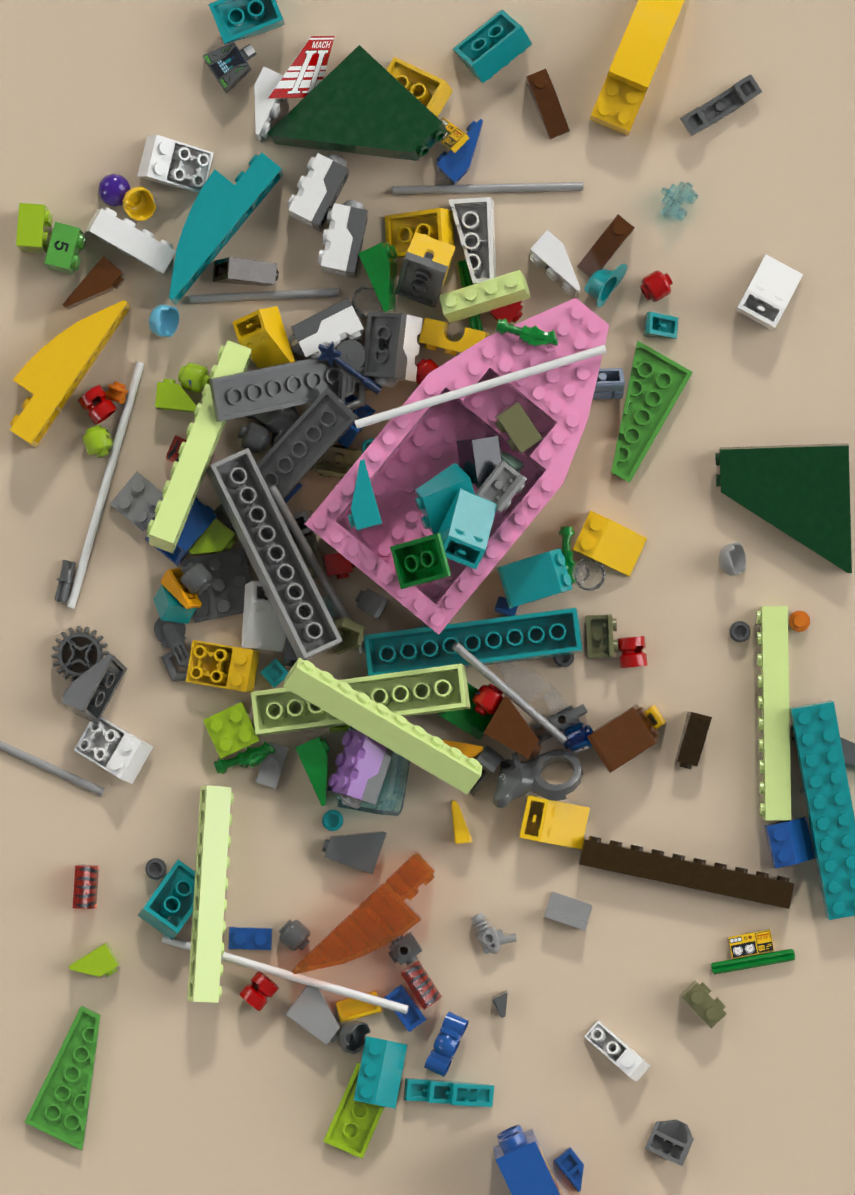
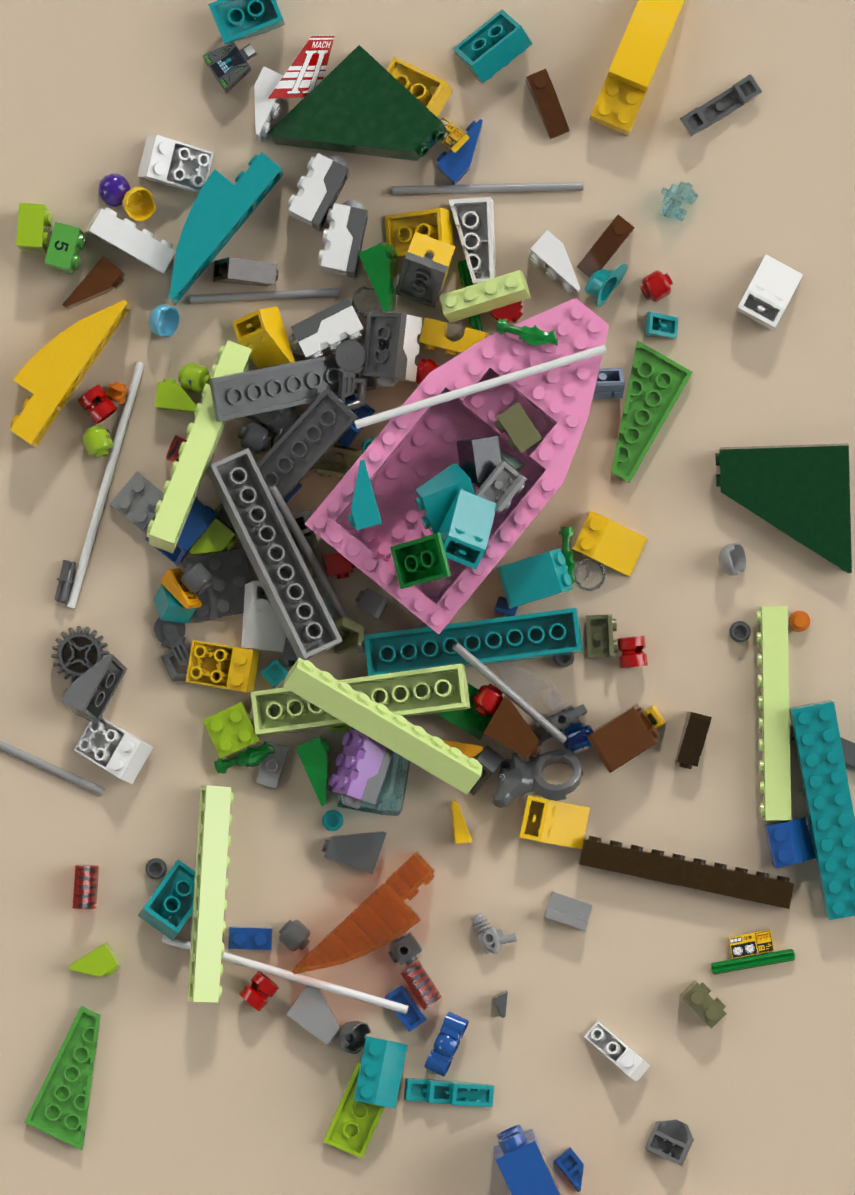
dark blue piece [318,341,382,394] -> none
yellow tile [335,991,382,1023] -> none

